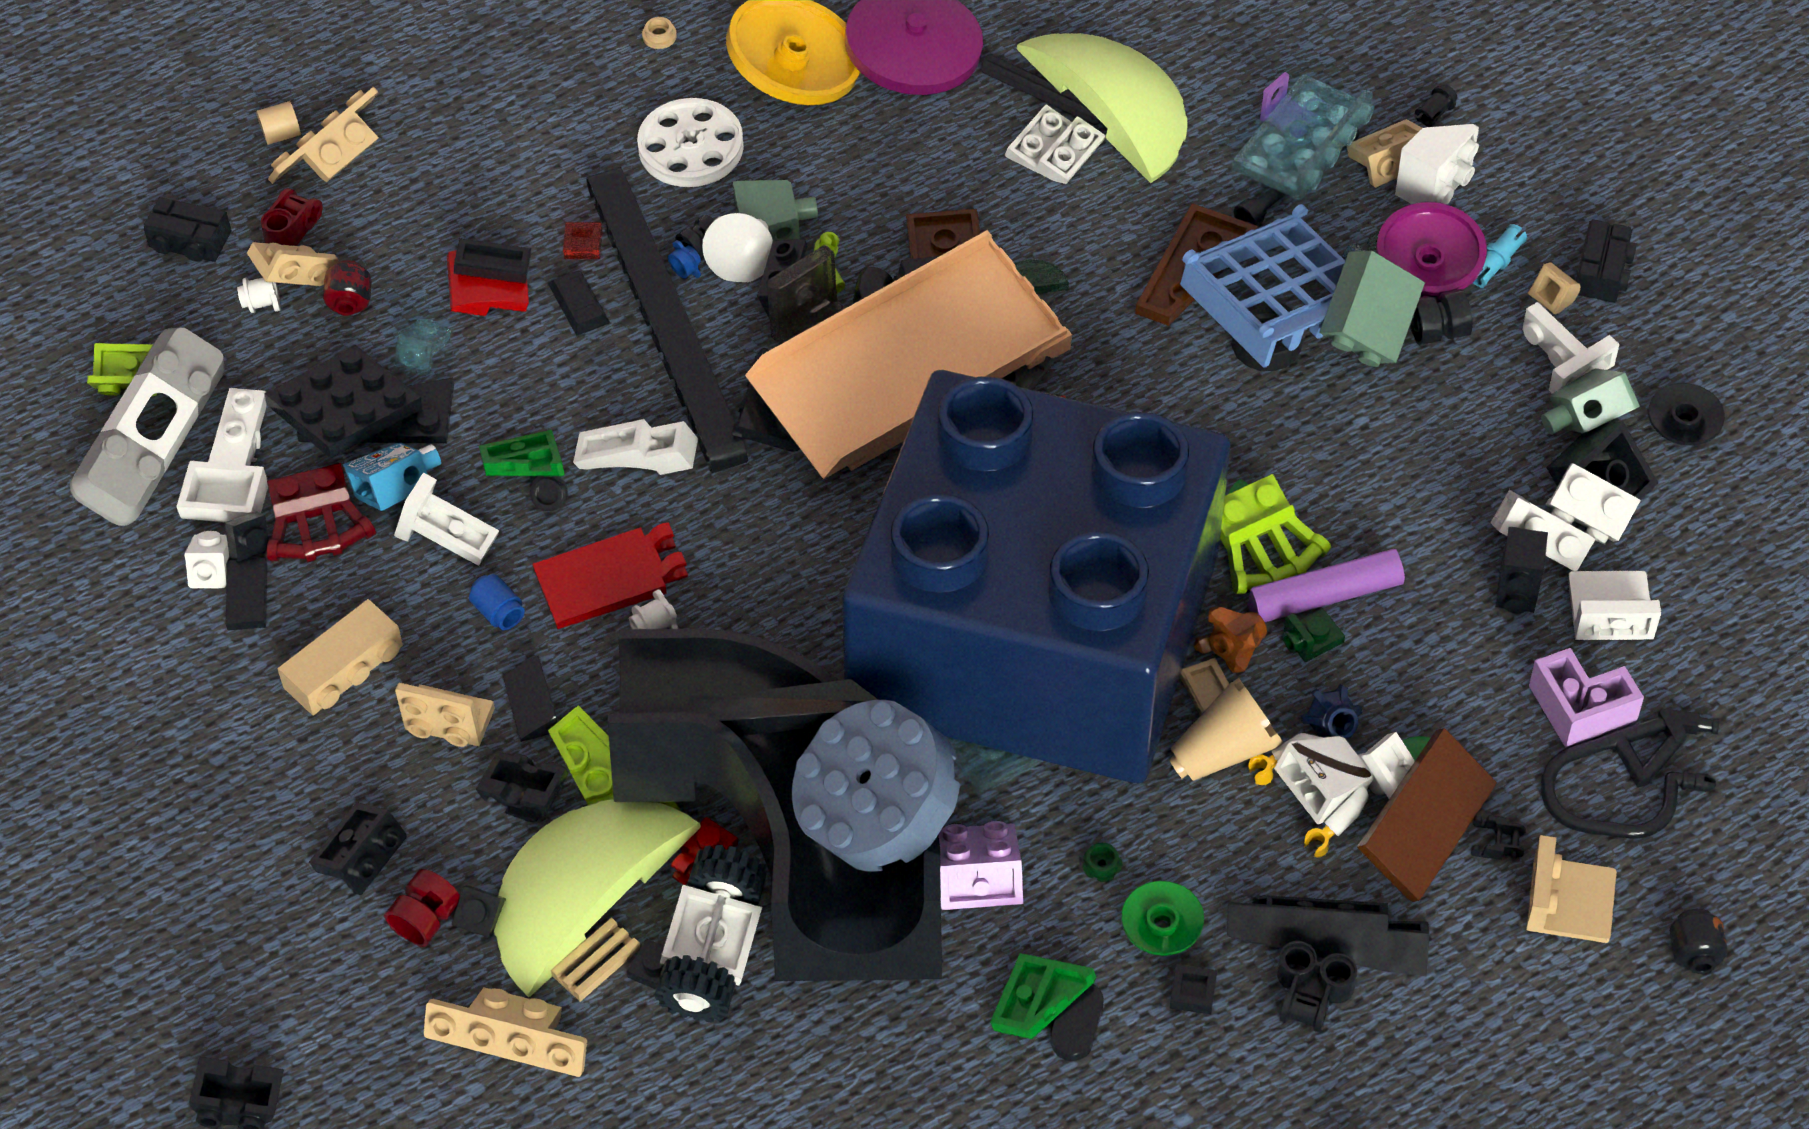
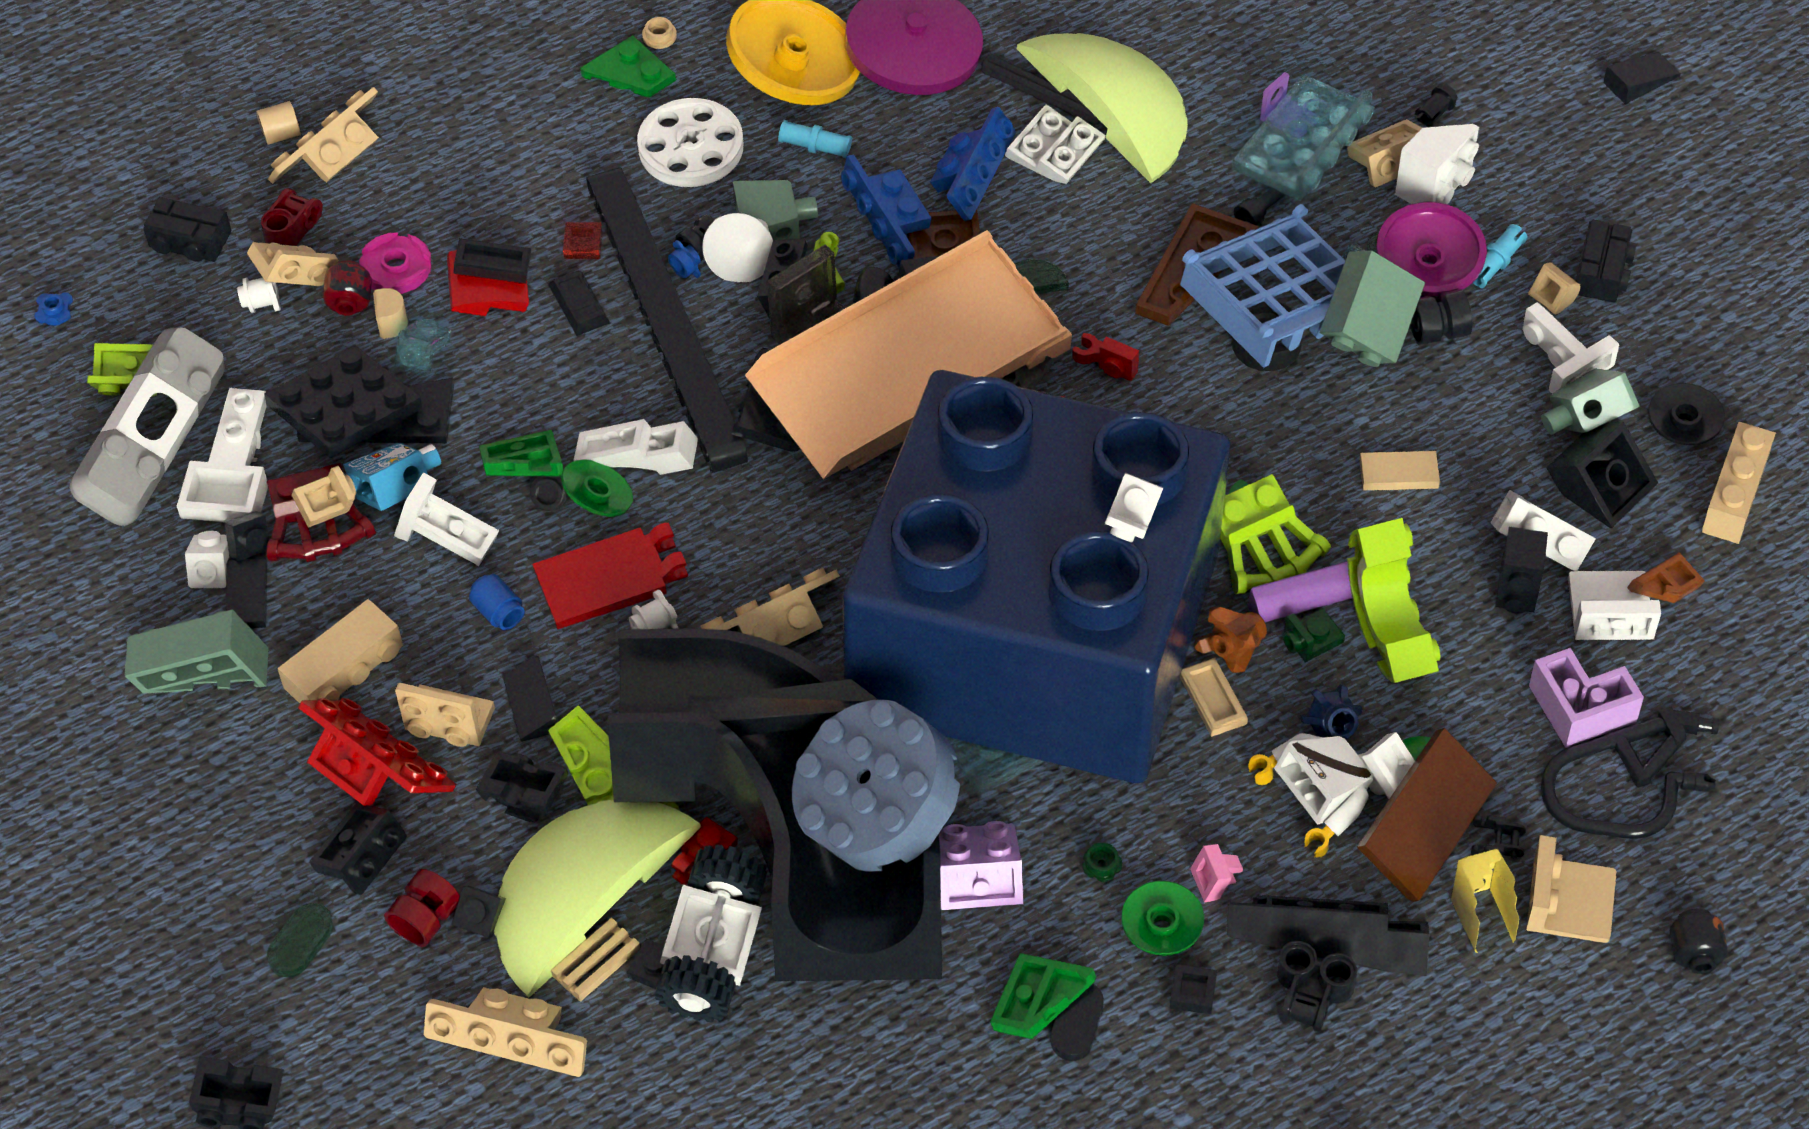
tan cone [1168,678,1284,781] -> none
white bracket [1545,463,1641,544] -> none
none -> blue plate [34,293,73,325]
none -> sand green wedge [125,609,268,694]
none -> clear green tile [267,903,333,977]
none -> tan bracket [292,466,356,528]
none -> red bracket [298,698,457,806]
none -> dark pink tile [359,233,431,294]
none -> tan brick [373,288,408,339]
none -> green dish [561,459,633,517]
none -> green wing [580,35,676,98]
none -> tan bracket [700,568,840,646]
none -> medium azure pin [778,120,852,158]
none -> blue bracket [841,154,931,268]
none -> blue bracket [930,107,1016,221]
none -> red plate [1072,333,1139,381]
none -> white bracket [1105,473,1163,542]
none -> bright pink tile [1190,844,1243,903]
none -> lime brick [1347,518,1440,683]
none -> tan tile [1360,451,1440,490]
none -> light yellow piece [1451,849,1519,953]
none -> black slope [1603,52,1681,104]
none -> dark orange tile [1627,552,1705,603]
none -> tan brick [1702,422,1776,544]

